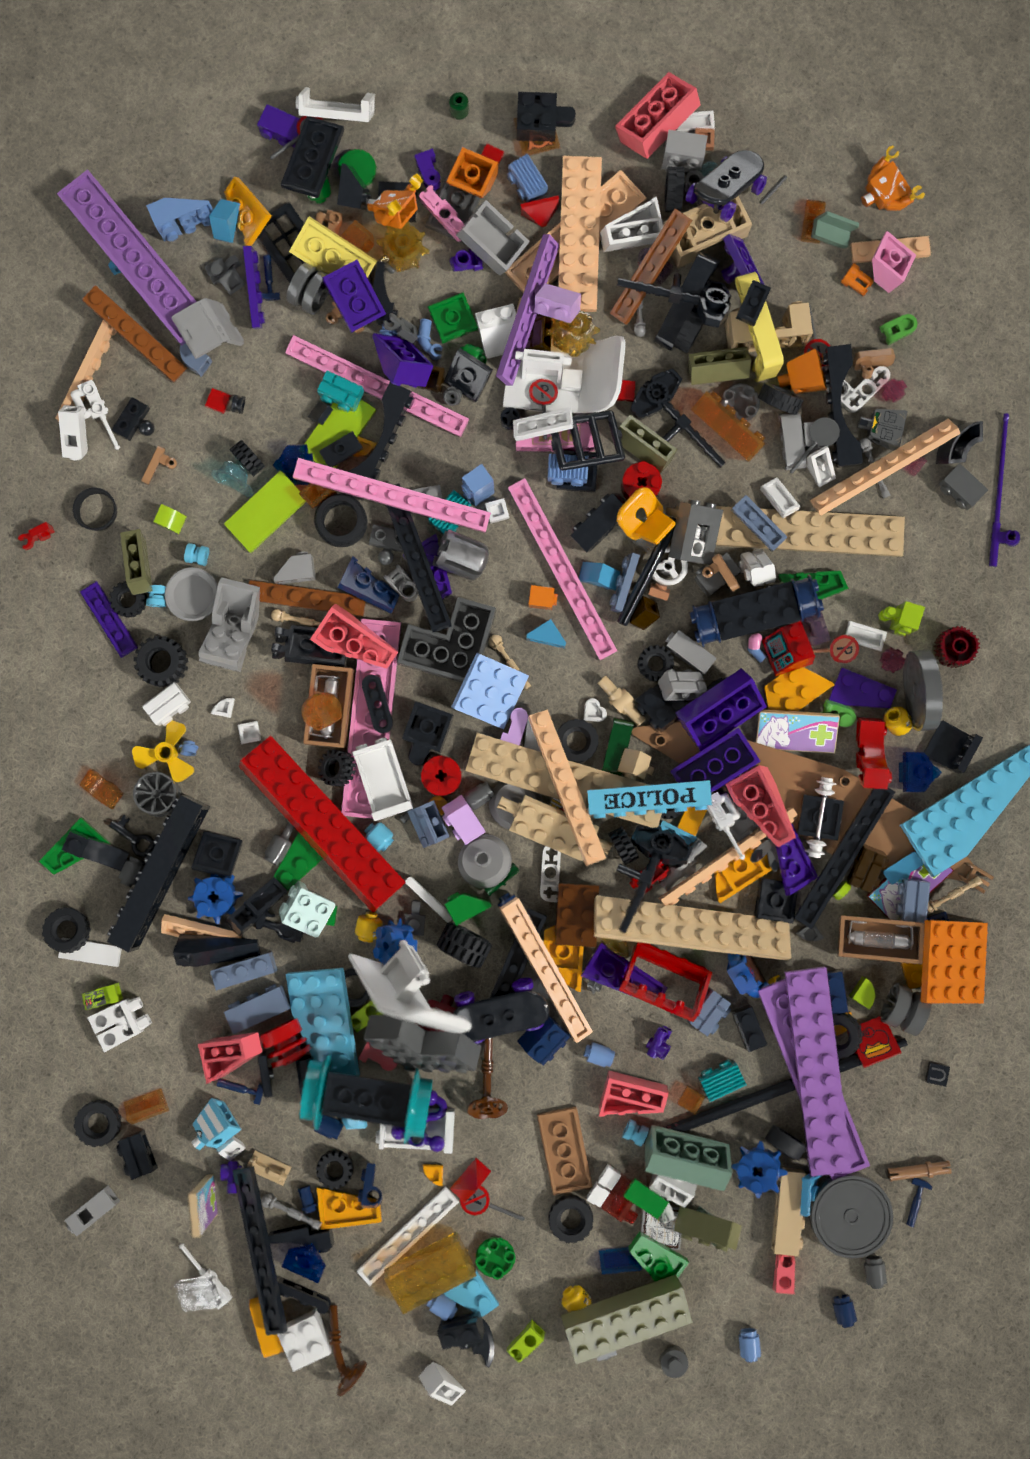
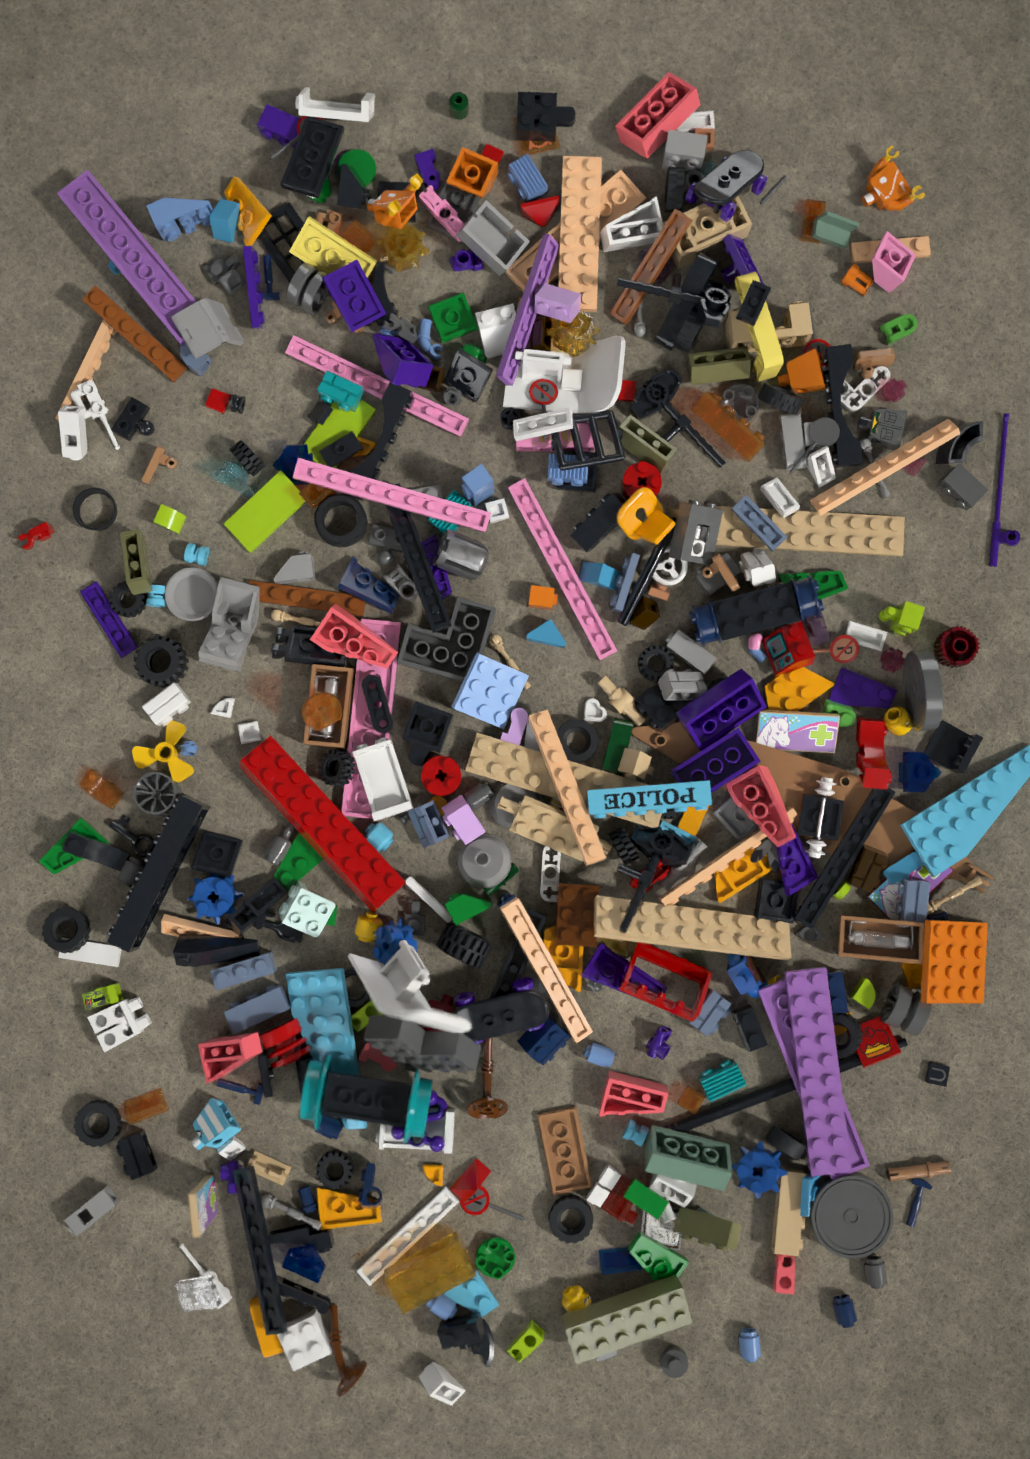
white piece [707,792,745,860] -> none

